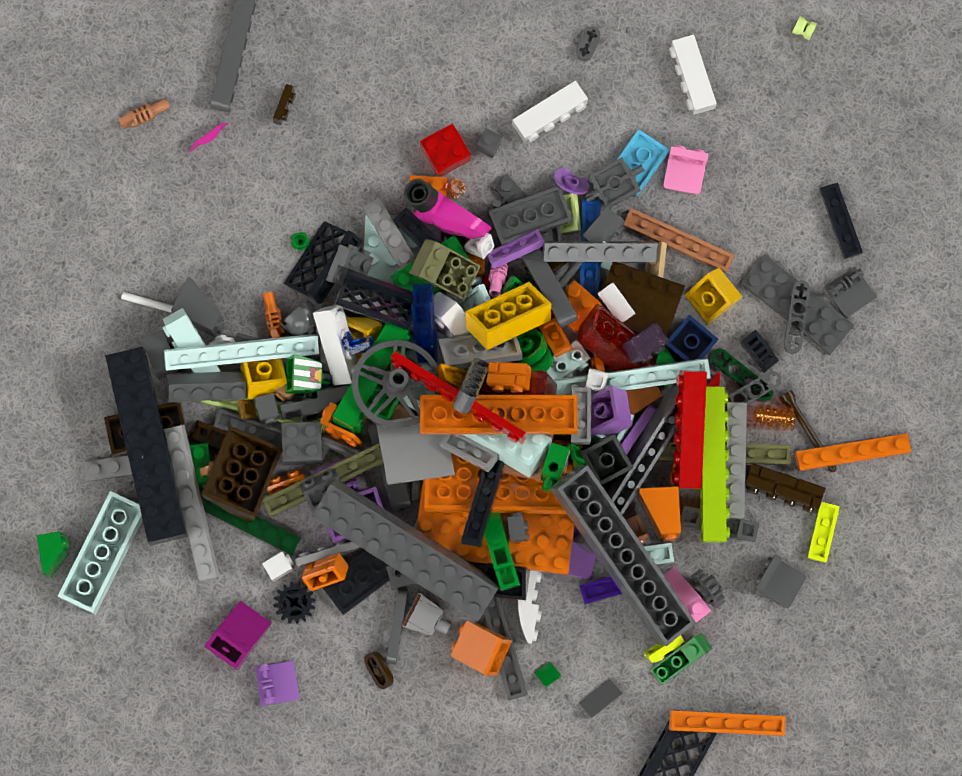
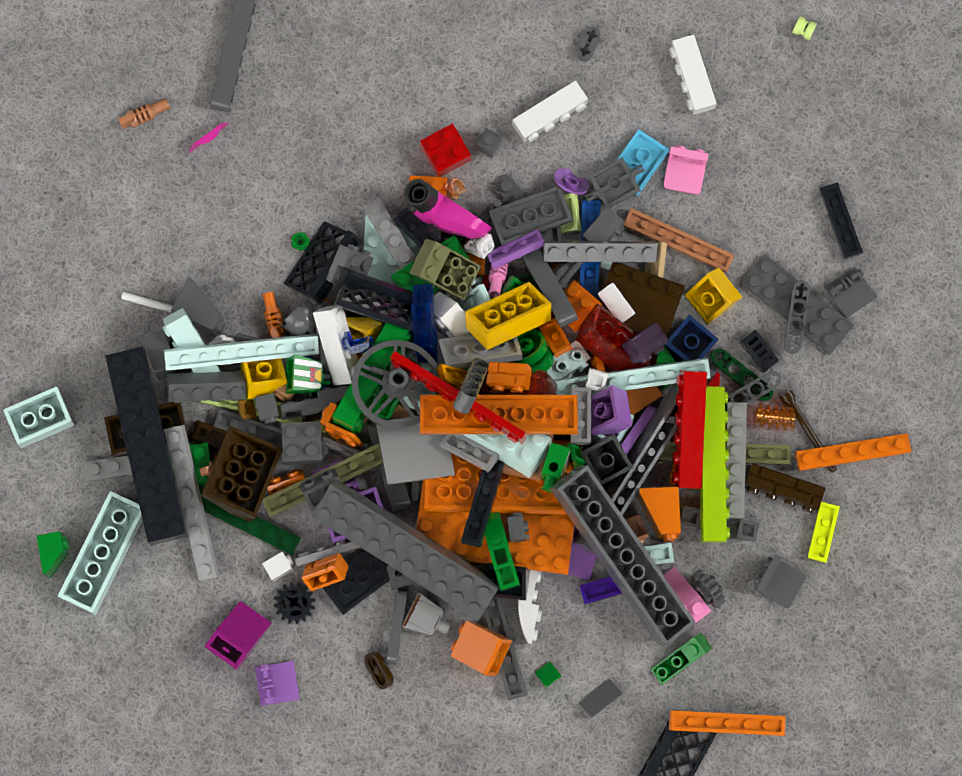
dark brown plate [273,84,296,125] -> none
neon yellow plate [643,635,685,663] -> none
none -> light aqua brick [3,387,75,449]

